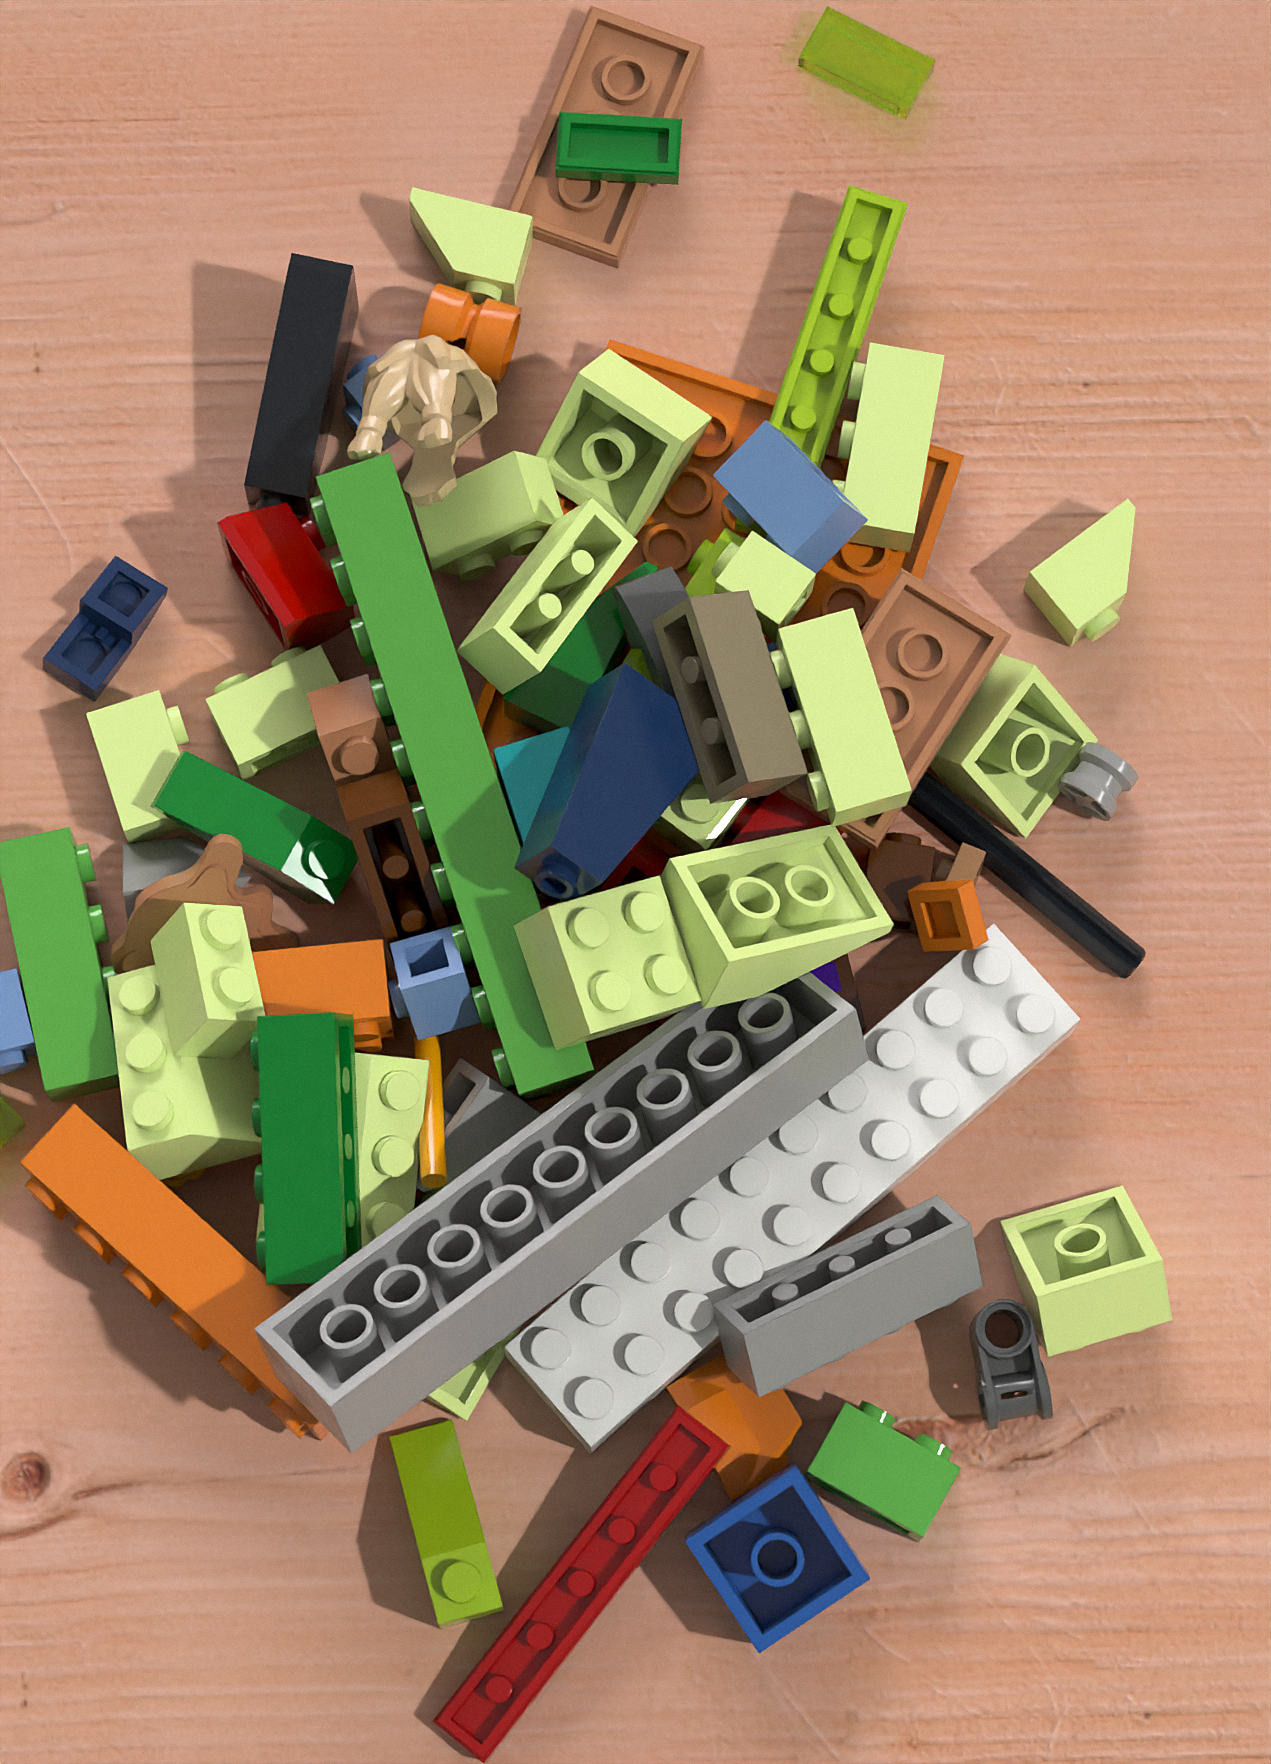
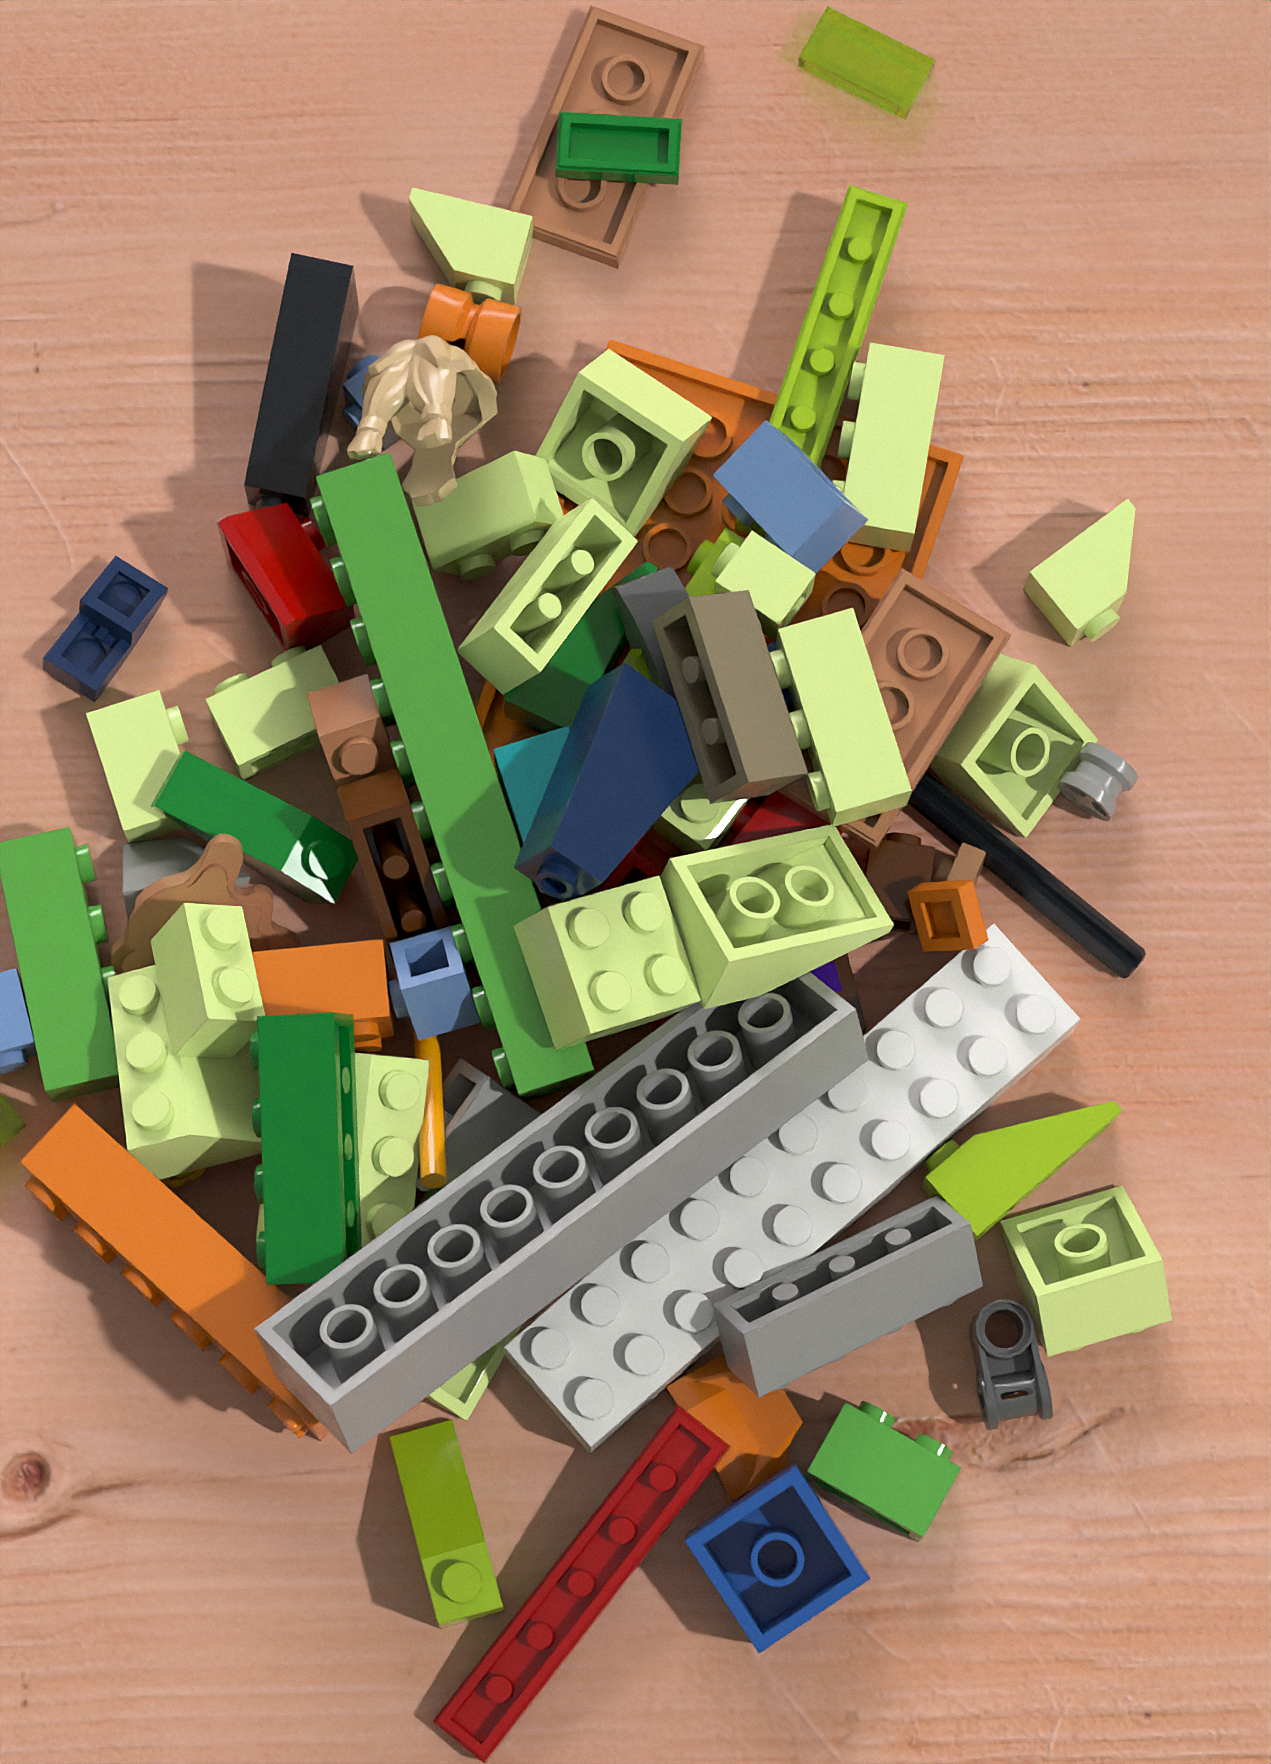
none -> lime slope [920,1101,1123,1243]

